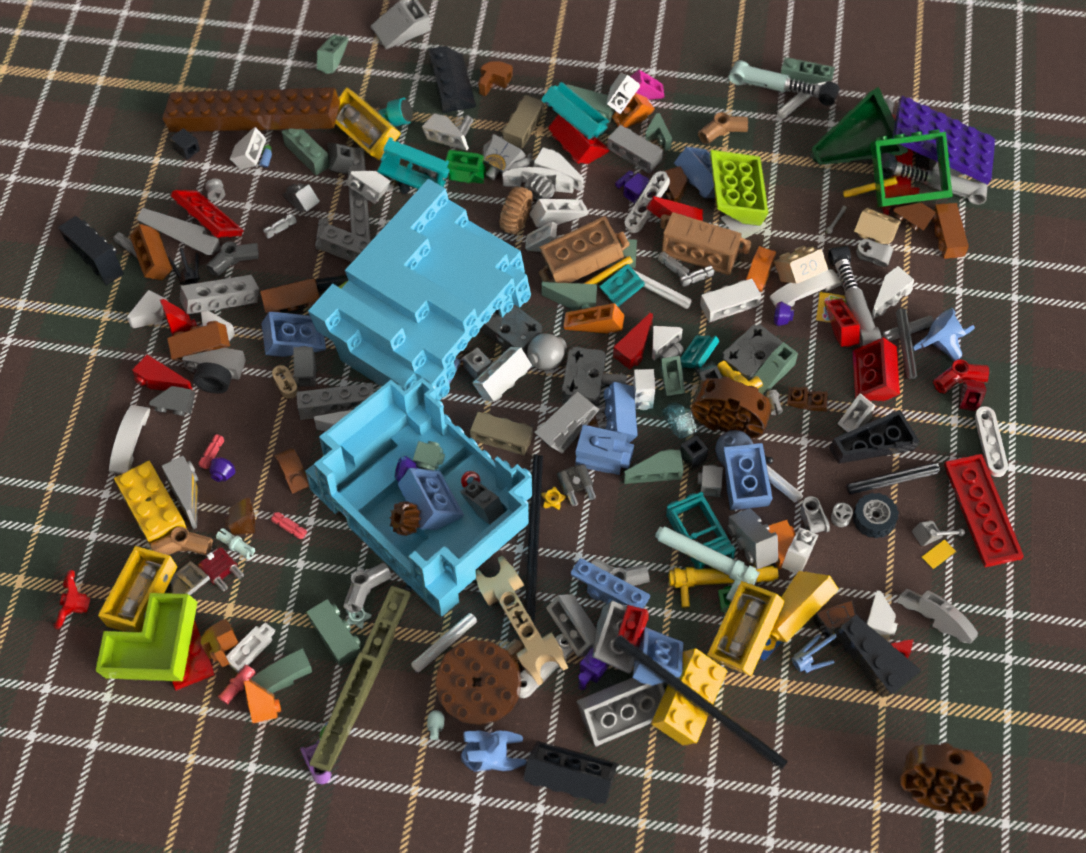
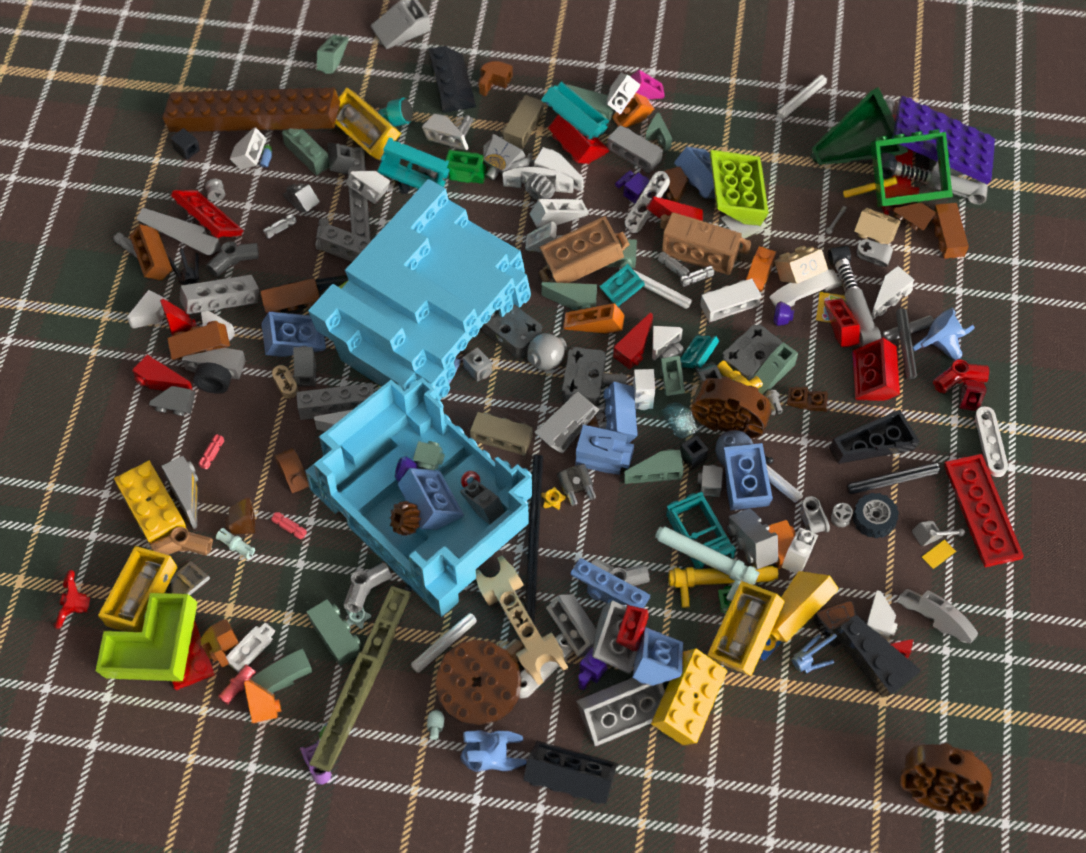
black wedge [58,216,124,286] -> none
white slope [109,405,151,474] -> none
dark red piece [198,548,244,591] -> none
dark purple cone [210,457,235,482] -> none
white brick [473,347,532,402] -> none
medium nougat gear [499,186,533,235] -> none
yellow bar [583,256,633,284] -> none
black axle [612,634,788,770] -> none
medium nougat piece [698,112,748,144] -> none
piece [729,61,840,106] -> none
sand green slope [781,57,835,84] -> none
white slope [838,394,875,432] -> none

